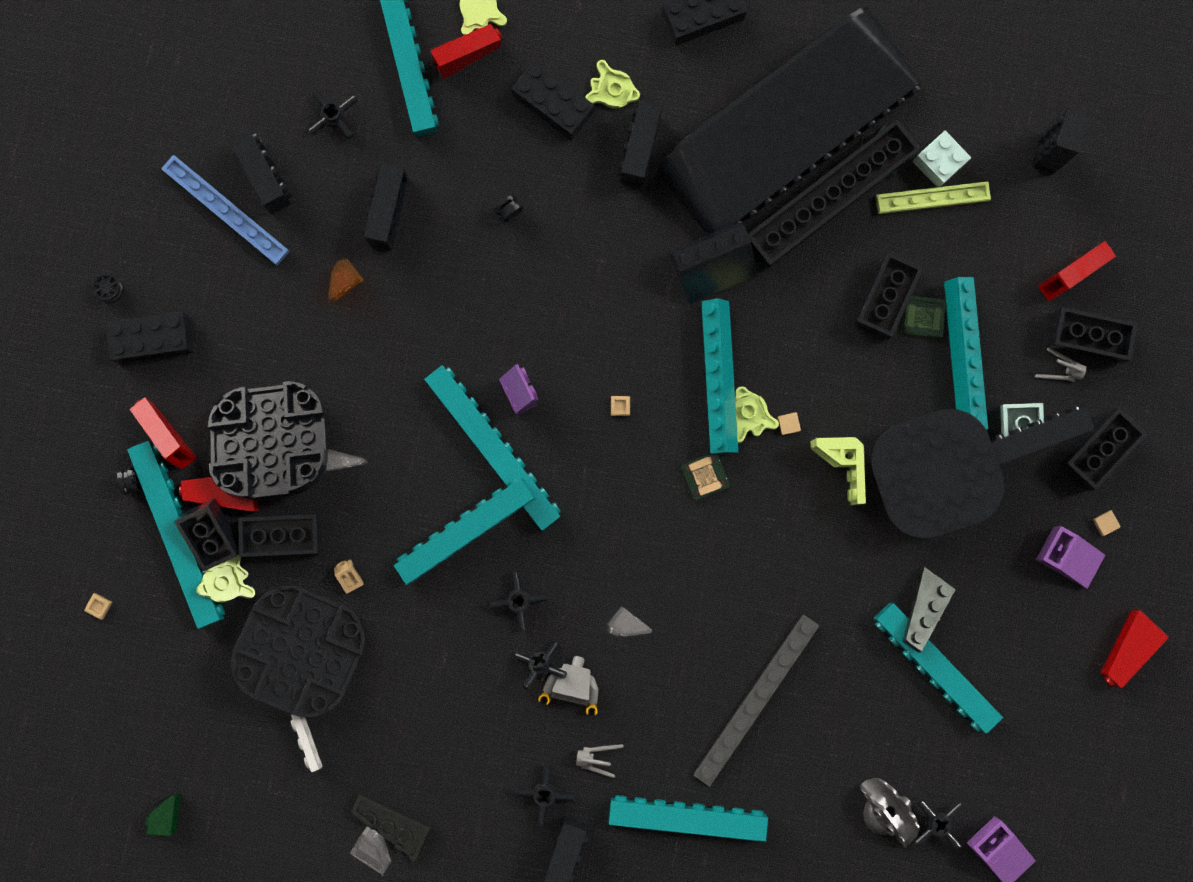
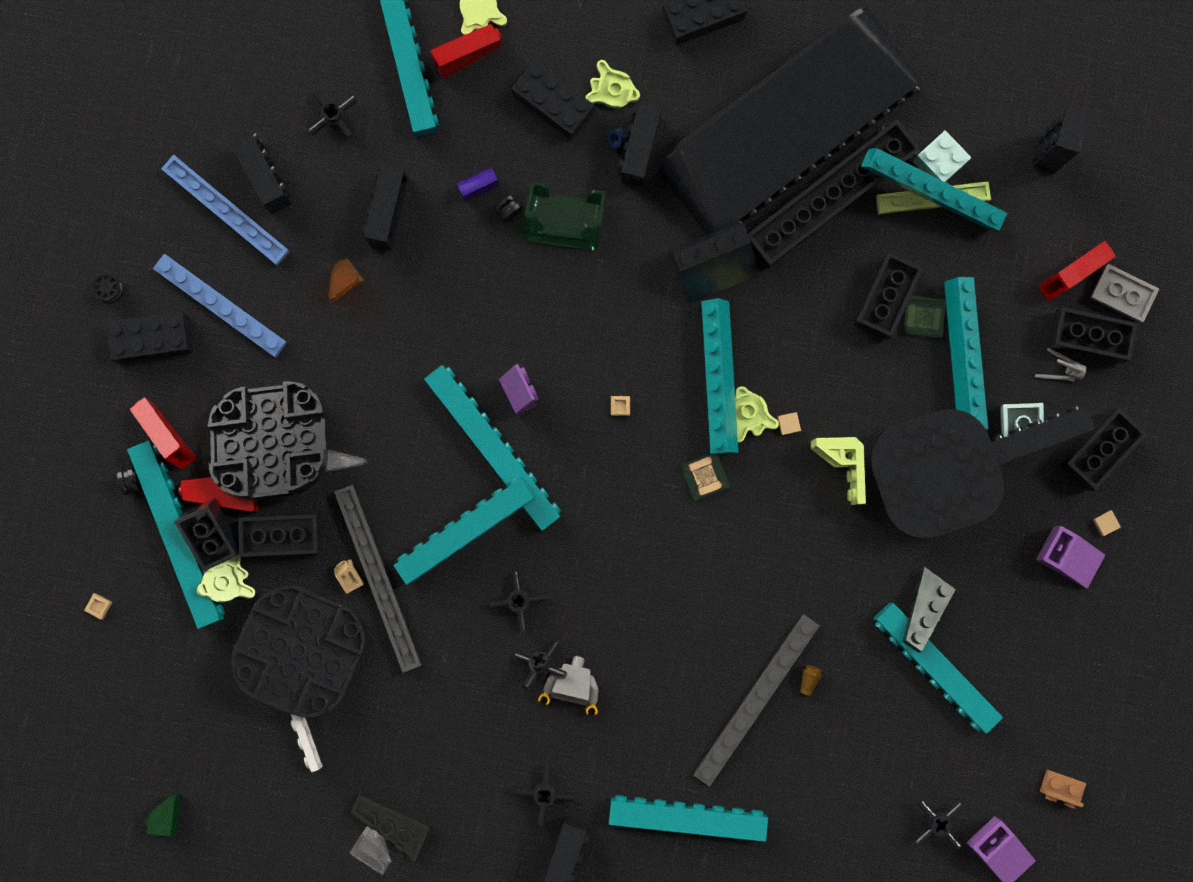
light grey plant [576,744,623,778] -> none
clear slope [607,606,652,637] -> none
flat silver piece [860,778,920,848] -> none
red slope [1101,610,1169,688] -> none
none -> medium blue plate [153,254,287,357]
none -> dark grey plate [335,485,422,673]
none -> dark purple brick [457,168,499,202]
none -> clear green windscreen [524,181,606,249]
none -> dark blue tile [608,128,628,149]
none -> pearl gold cone [800,665,822,696]
none -> teal brick [861,148,1007,231]
none -> medium nougat bracket [1040,770,1086,809]
none -> light grey plate [1089,264,1159,324]

